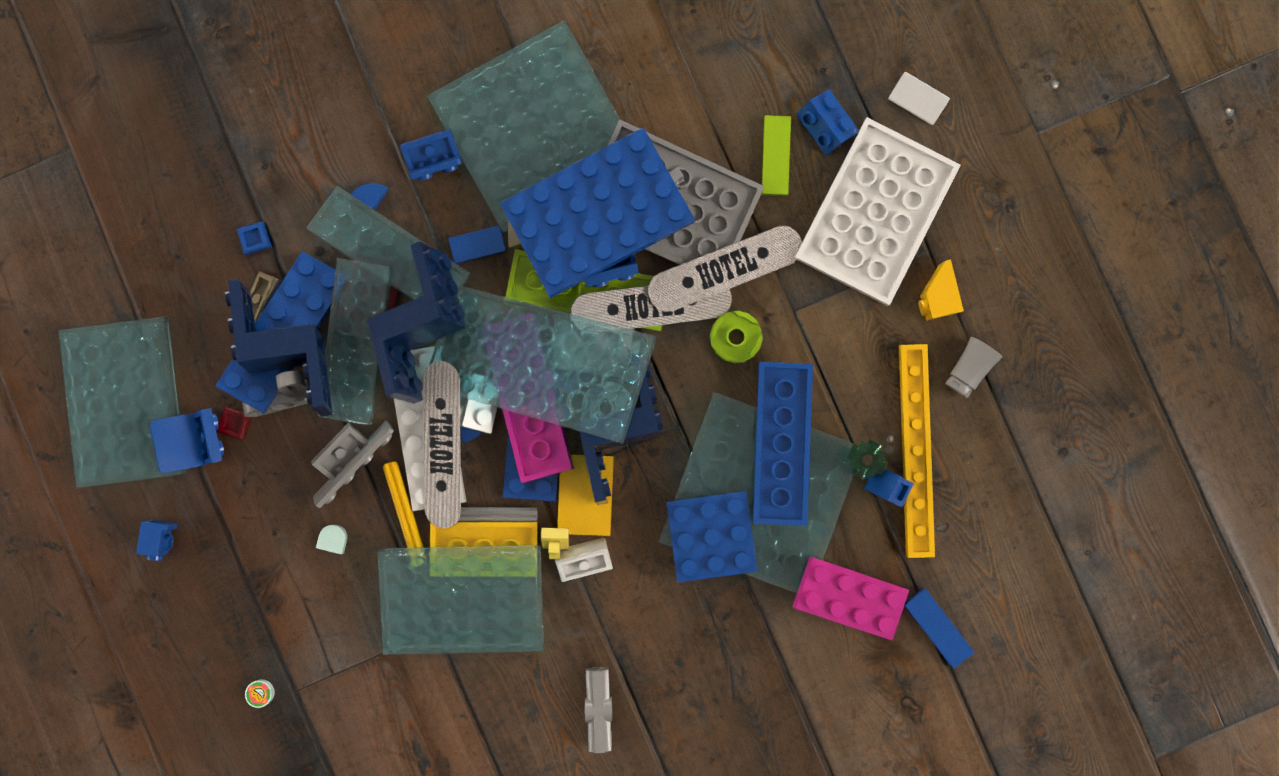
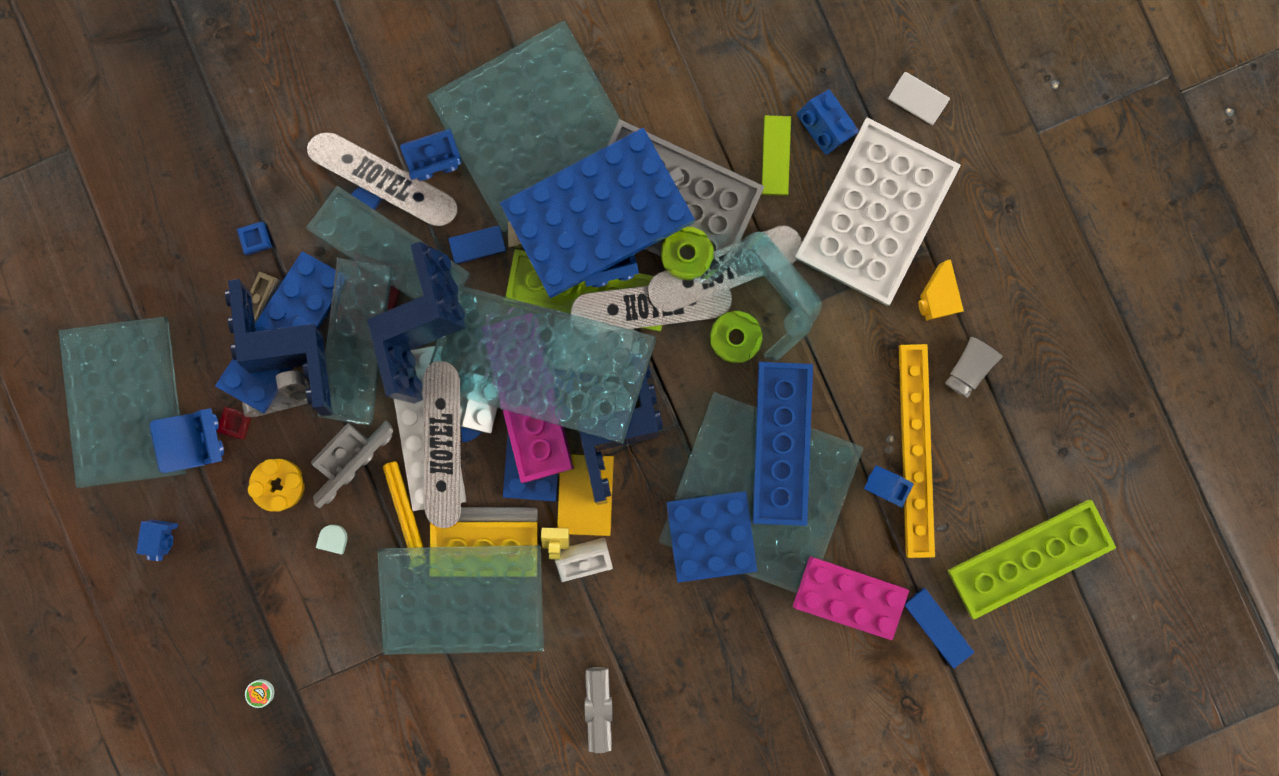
clear green brick [847,439,888,480] -> none
none -> yellow plate [248,459,305,512]
none -> sticker [307,133,457,226]
none -> lime tile [660,227,714,280]
none -> clear light blue windscreen [699,232,822,361]
none -> lime plate [947,500,1116,620]

